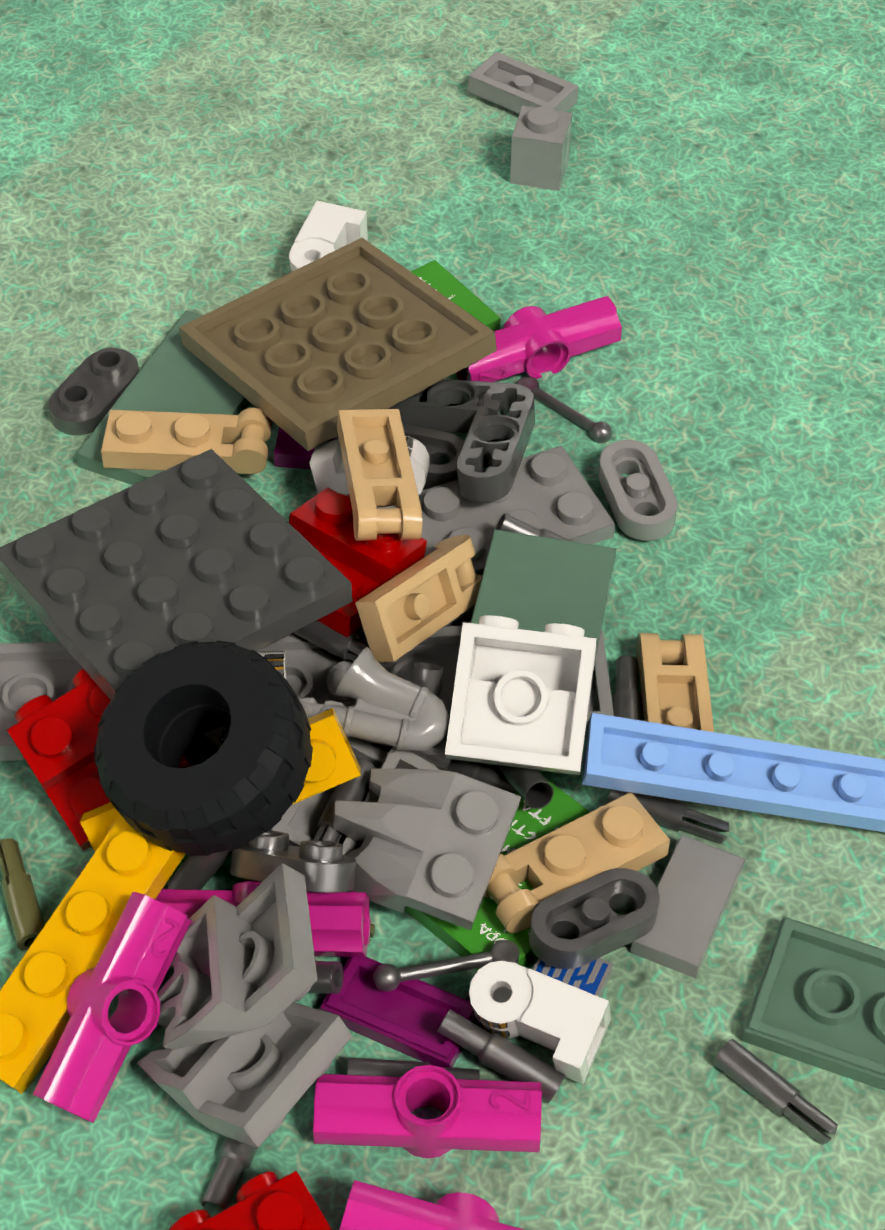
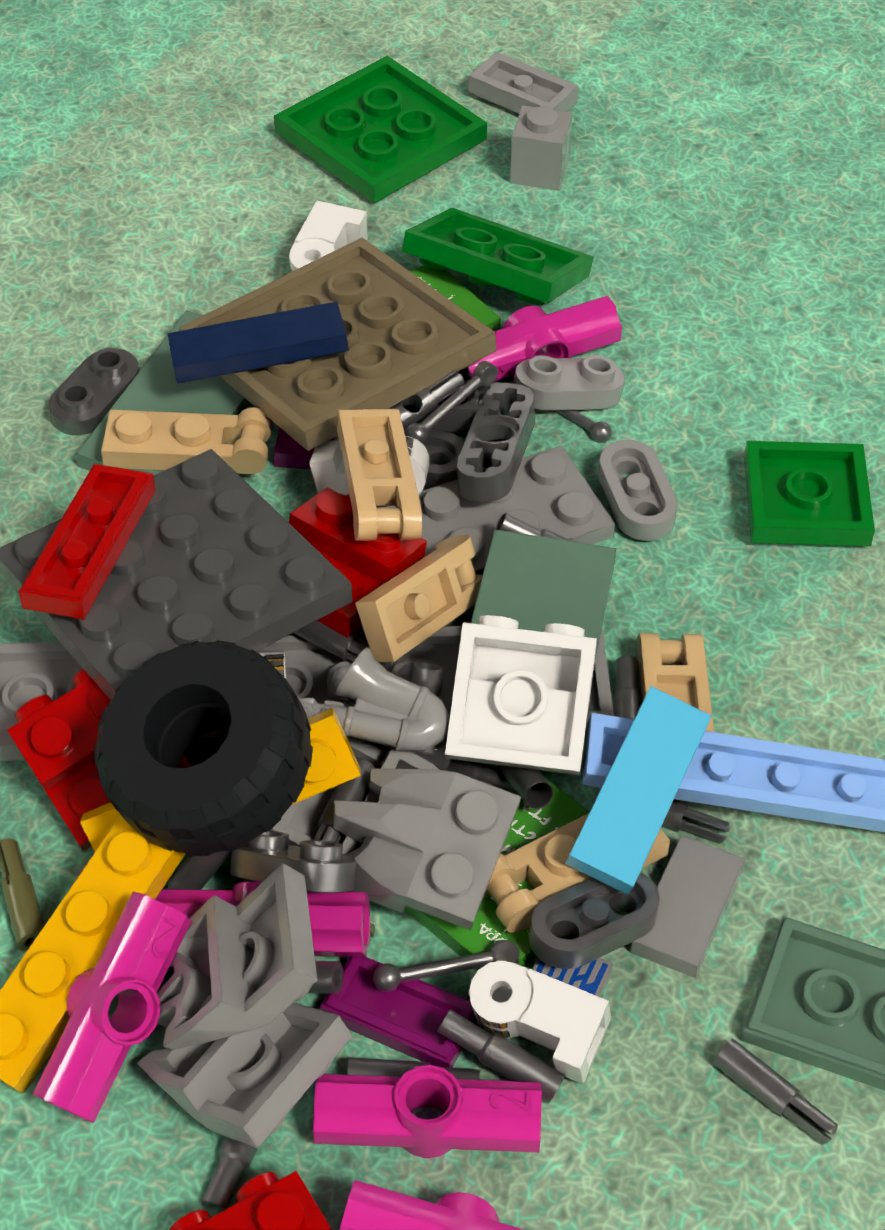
none -> red tile [18,464,156,620]
none -> dark blue tile [167,301,349,383]
none -> green plate [274,56,487,203]
none -> flat silver pin [389,370,464,430]
none -> green plate [402,207,594,305]
none -> flat silver hinge [405,361,498,444]
none -> light grey plate [513,355,625,410]
none -> medium azure tile [565,686,712,895]
none -> green plate [744,441,875,546]

